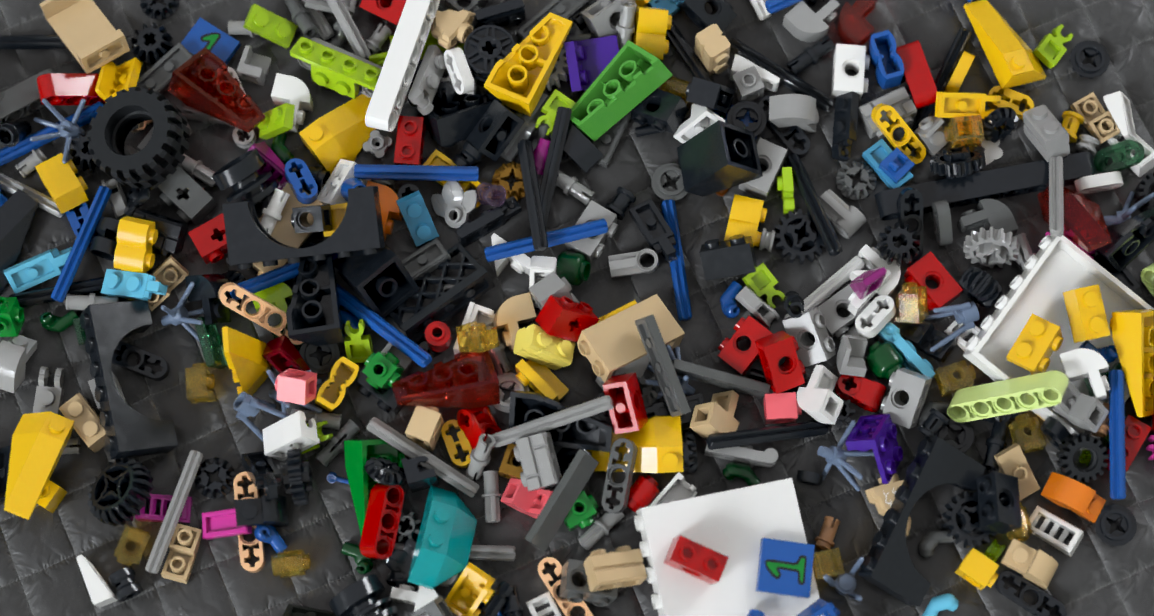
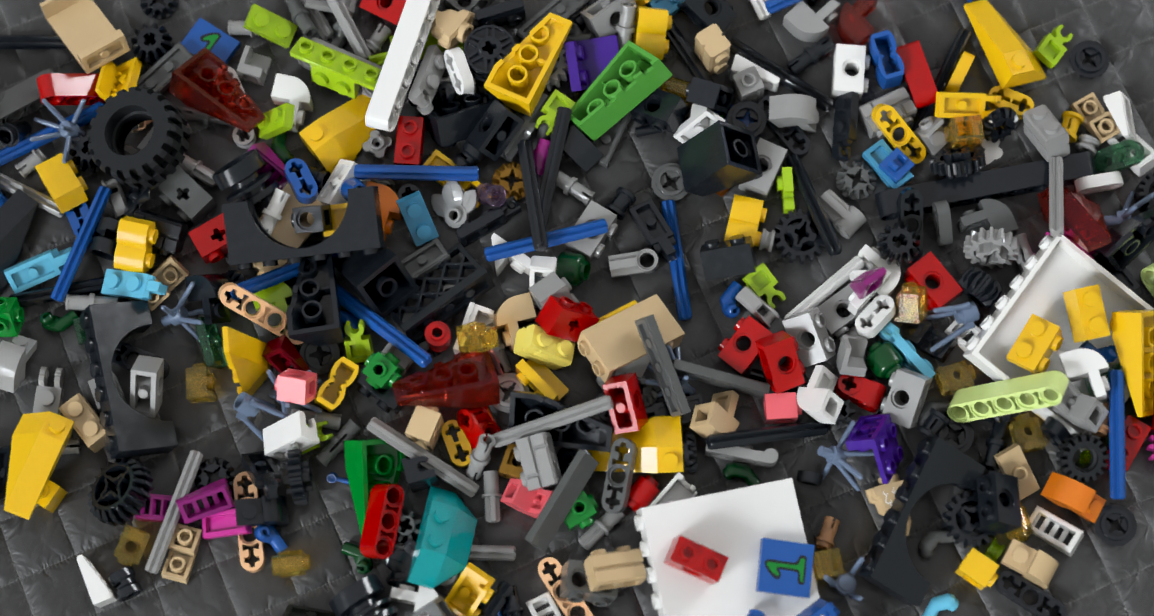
black gear [364,457,406,485] -> none
black pin [784,291,804,318] -> none
none -> light grey brick [130,355,164,418]
none -> magenta slope [176,478,235,524]

